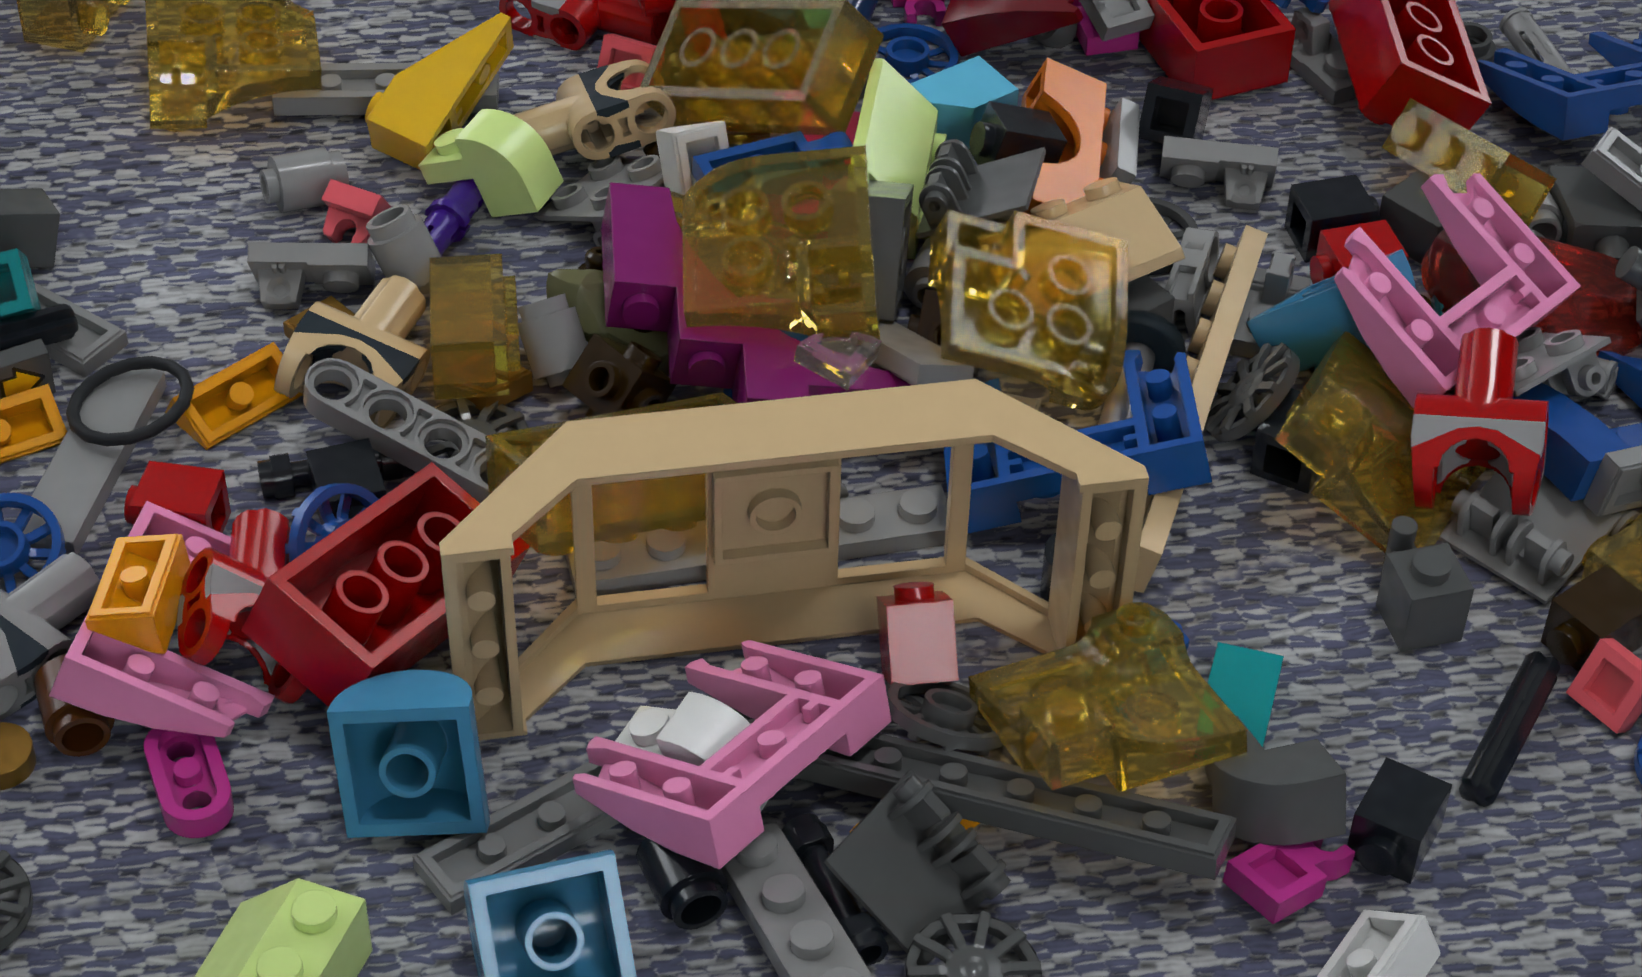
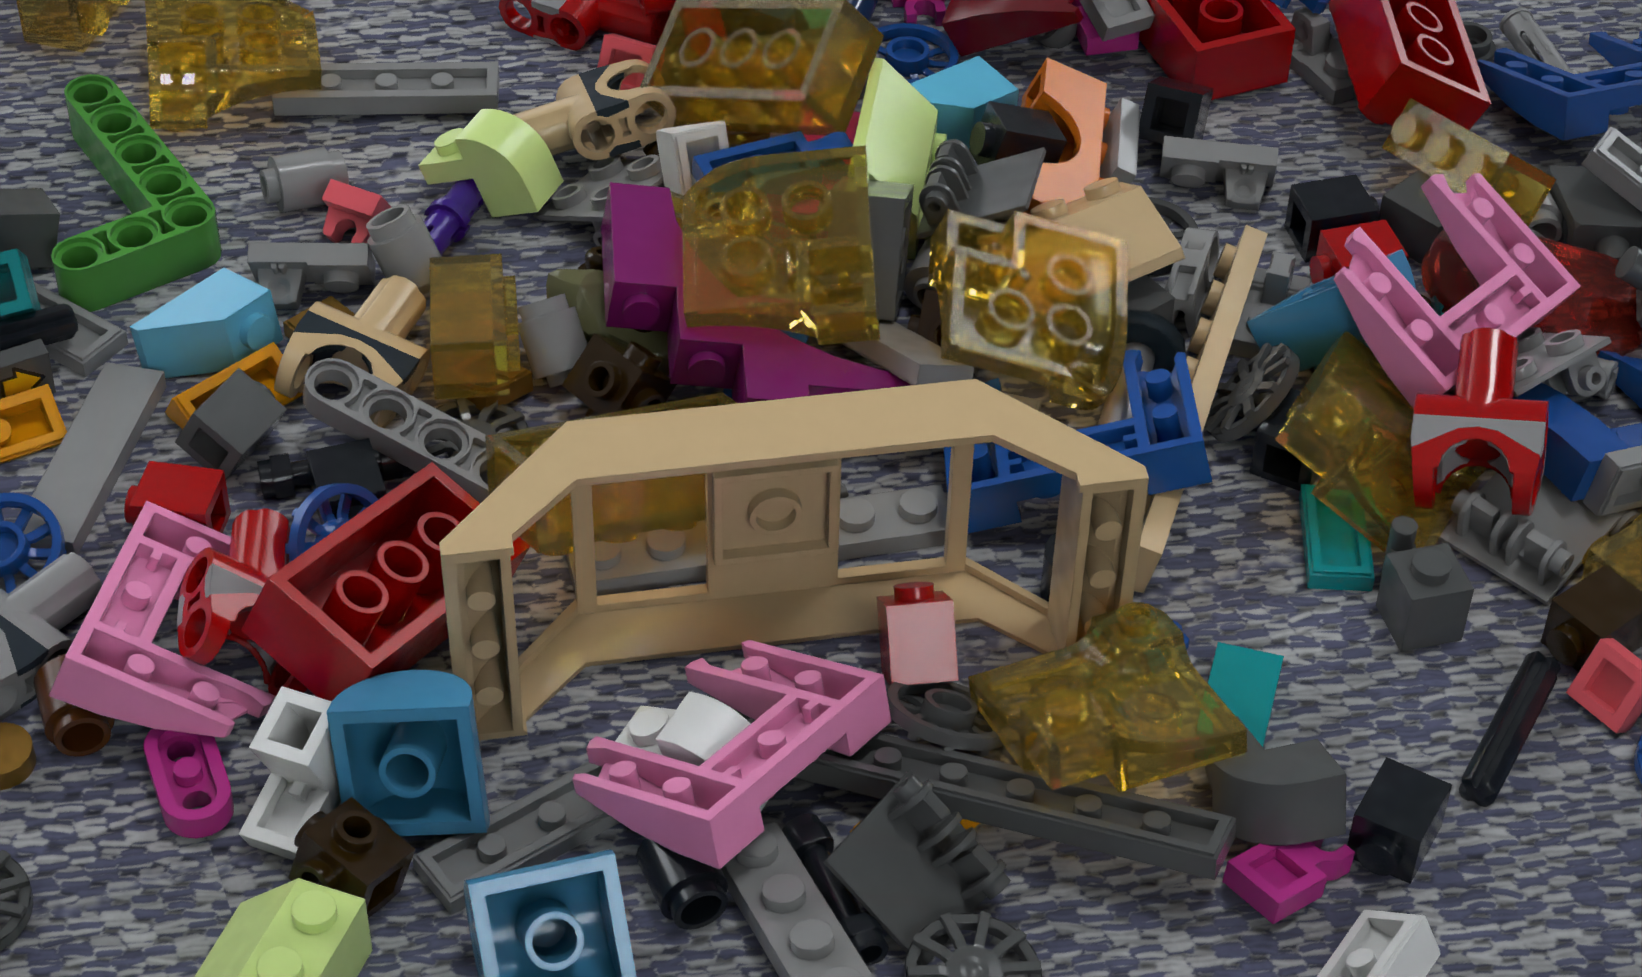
black piece [66,356,194,447] -> none
light orange slope [85,534,190,654] -> none
yellow slope [365,12,514,170] -> none
clear tile [793,332,882,390] -> none
none -> bright green beam [51,74,222,312]
none -> medium azure slope [130,267,283,378]
none -> dark grey brick [175,368,287,480]
none -> white brick [239,686,341,860]
none -> dark brown brick [288,797,415,918]
none -> teal tile [1299,484,1375,591]

